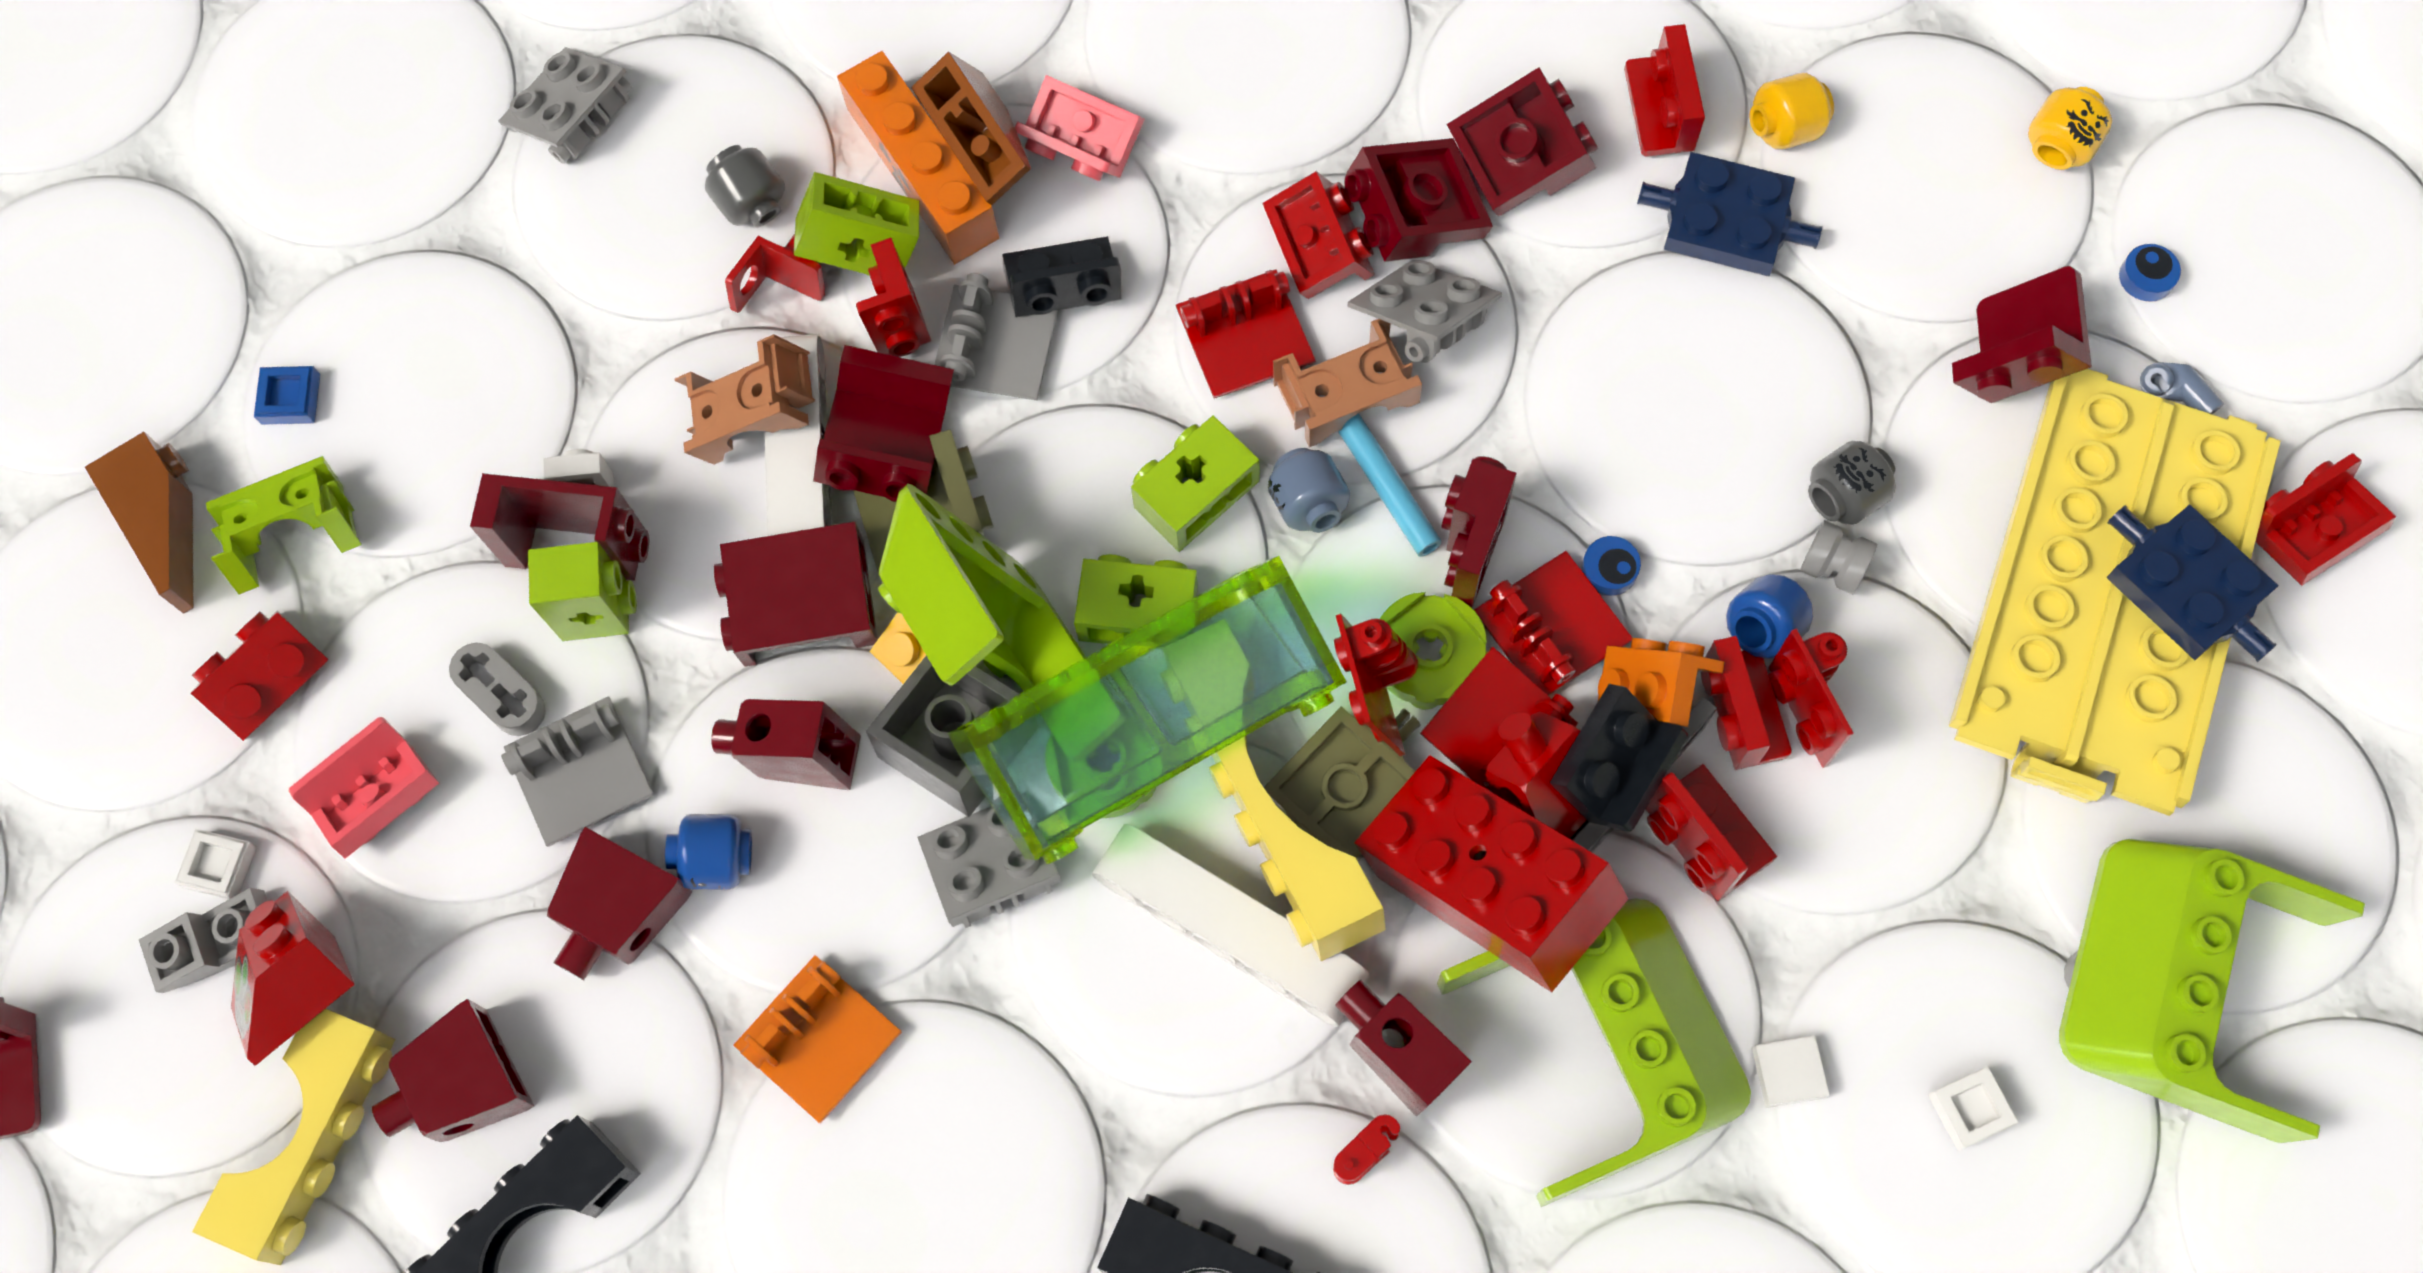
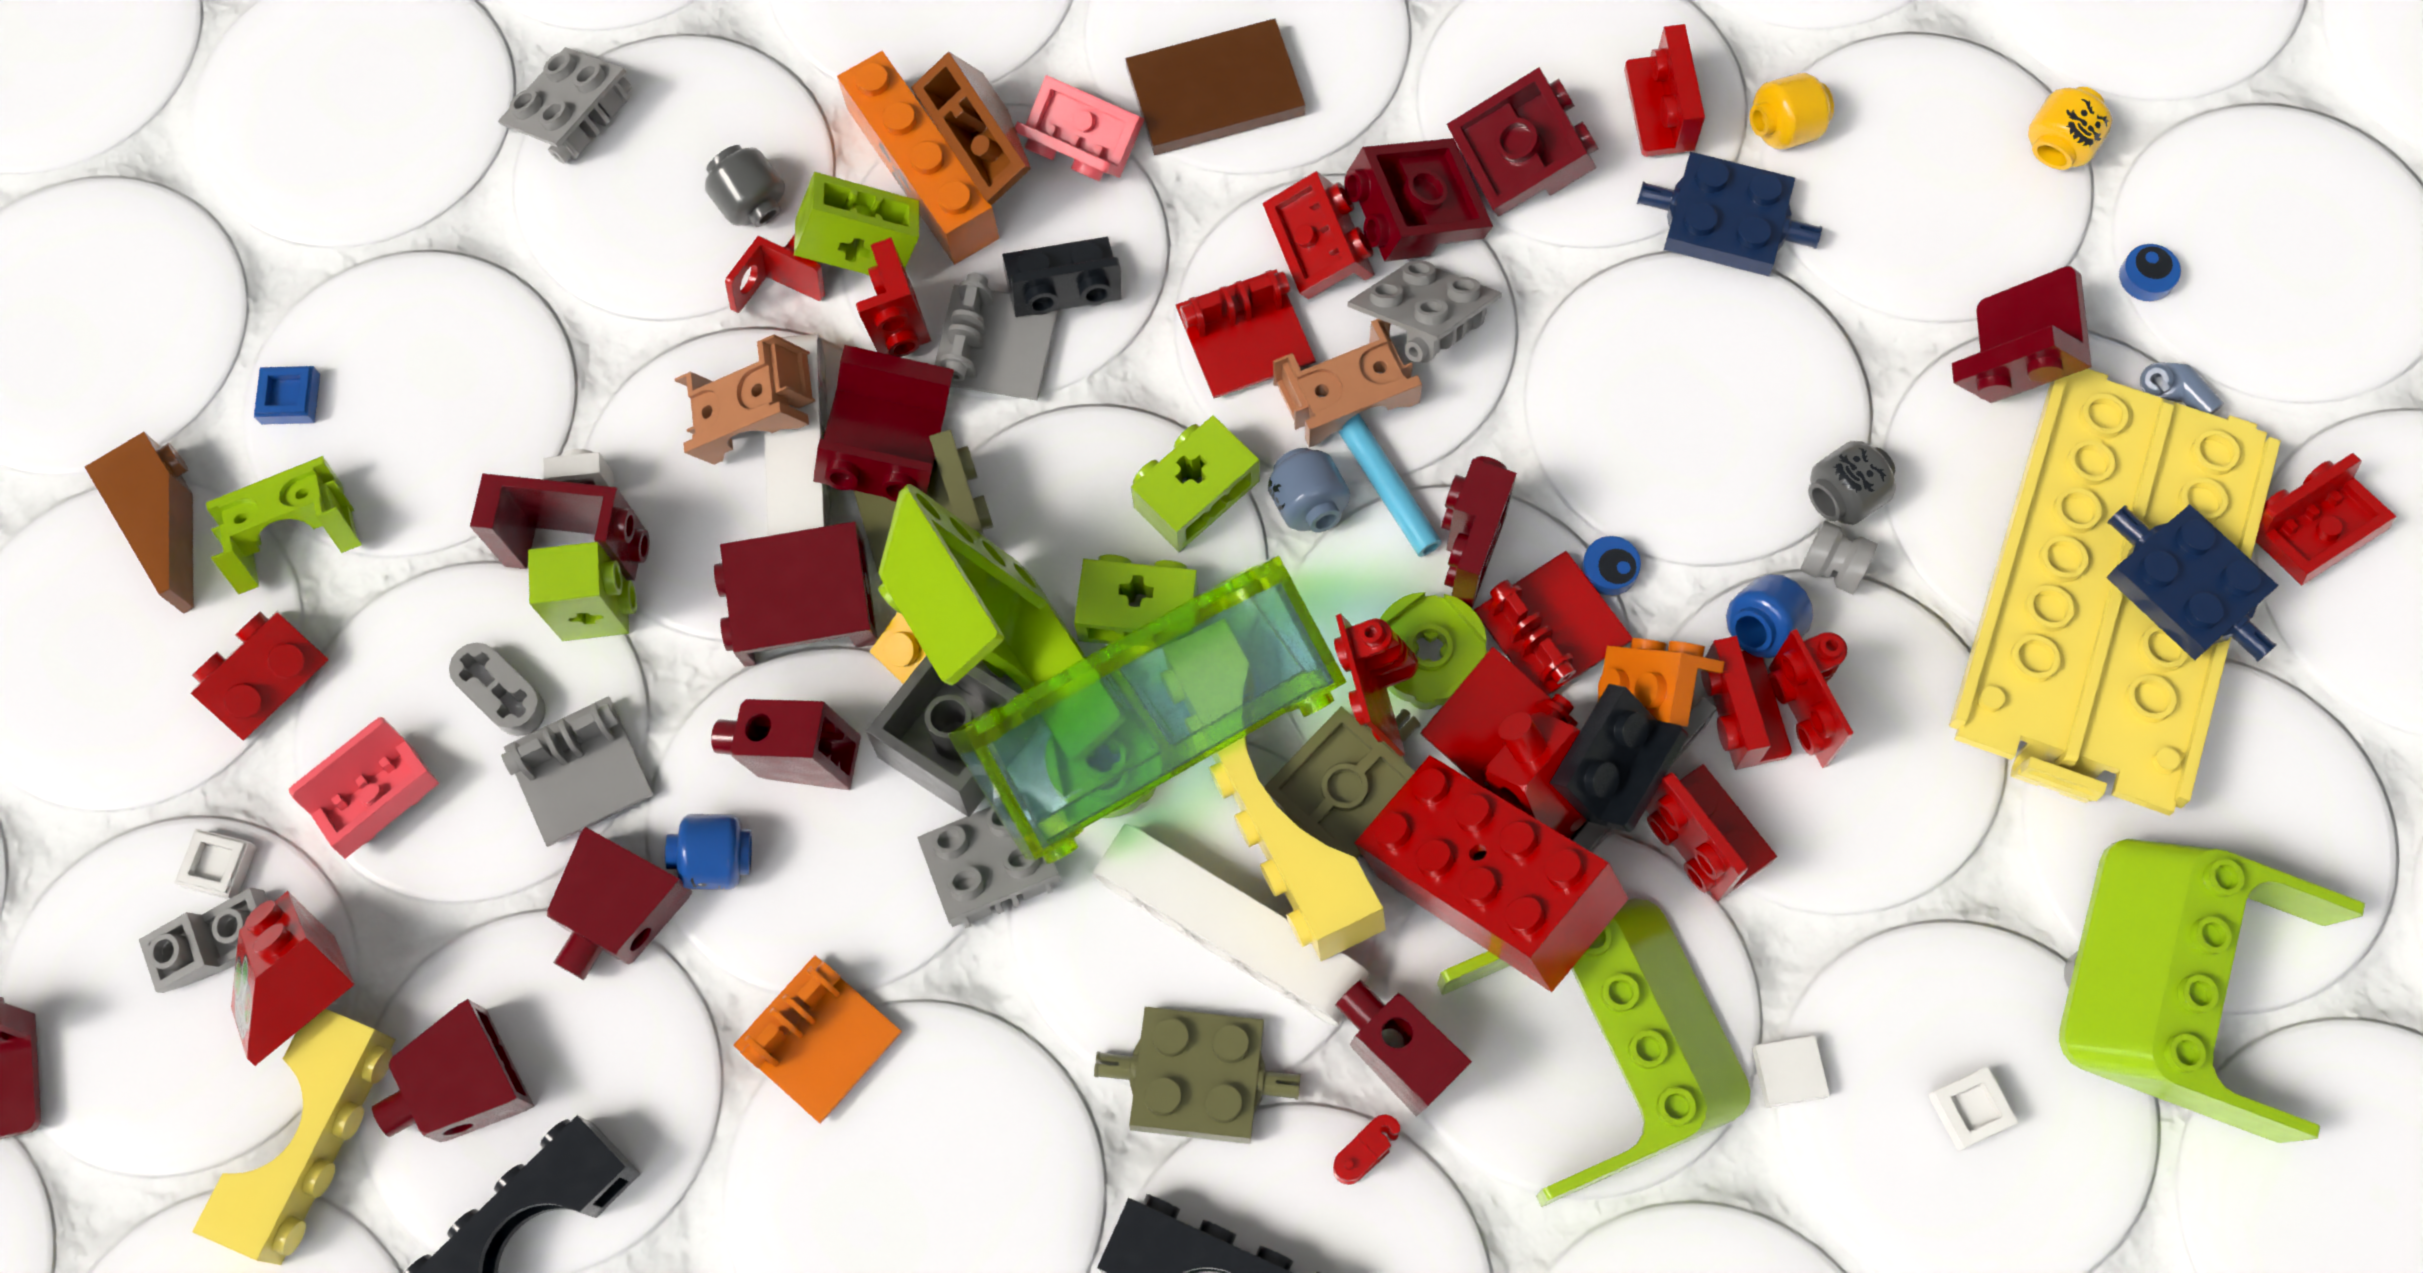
none -> olive plate [1094,1007,1301,1144]
none -> reddish brown tile [1125,18,1306,156]

